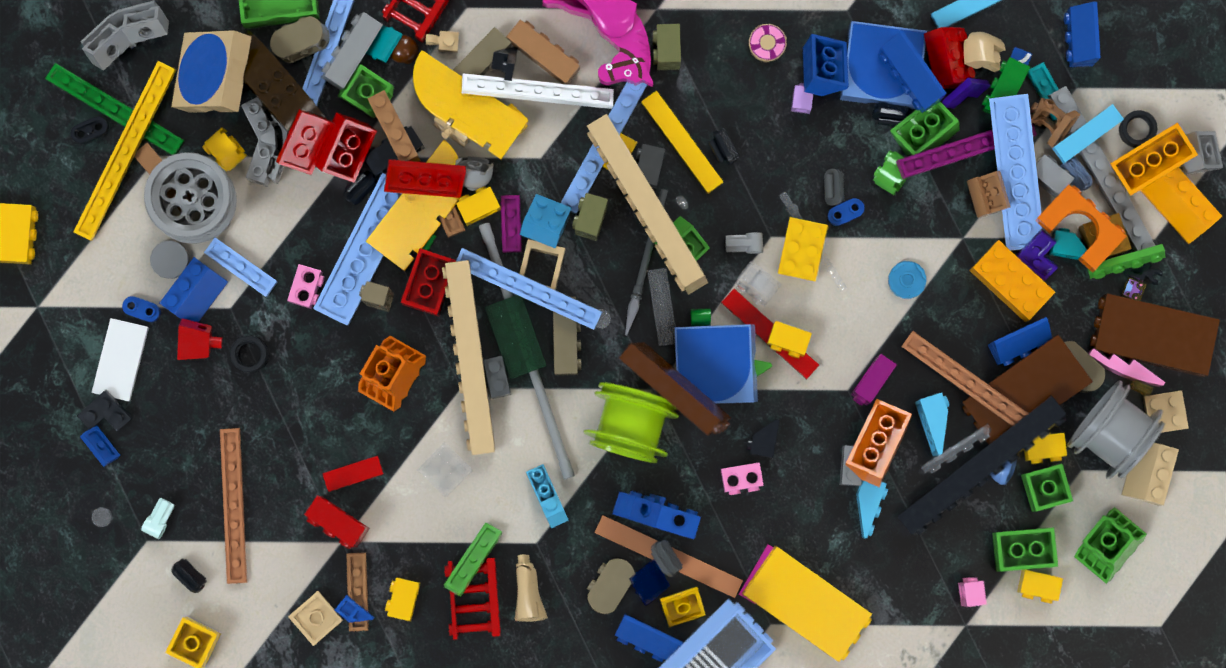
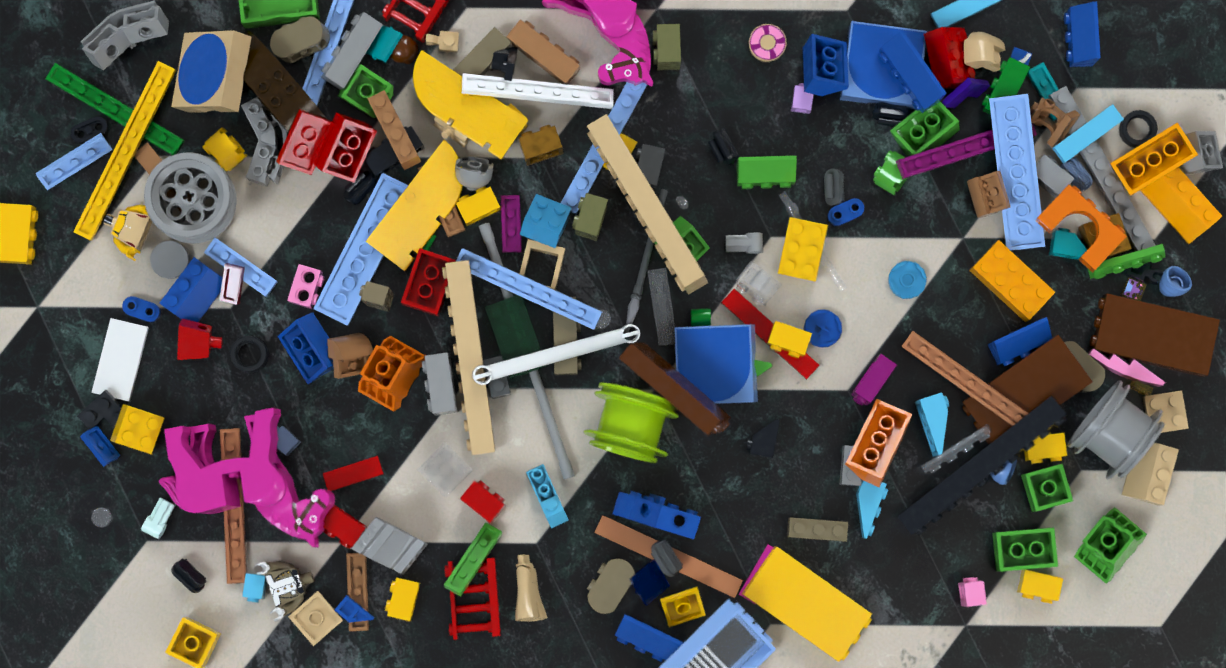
red plate [384,160,466,198] -> none
yellow tile [641,91,723,194] -> none
bright pink brick [721,463,764,495] -> none
dark purple tile [1016,229,1058,281] -> none
none -> light blue plate [36,133,112,190]
none -> torso [104,205,152,261]
none -> yellow brick [110,404,164,454]
none -> dark pink animal [159,408,335,548]
none -> tile [219,263,245,305]
none -> medium azure brick [242,573,267,603]
none -> torso [255,561,314,621]
none -> blue slope [277,312,334,384]
none -> sand blue brick [277,426,301,456]
none -> medium nougat brick [327,333,373,379]
none -> light grey slope [351,517,428,575]
none -> light grey brick [422,352,458,416]
none -> red brick [460,480,506,524]
none -> white piece [472,324,640,385]
none -> pearl gold brick [519,125,563,166]
none -> bright green slope [737,156,797,189]
none -> dark tan brick [787,518,848,542]
none -> blue tile [804,310,842,348]
none -> medium blue hat [1159,266,1192,297]

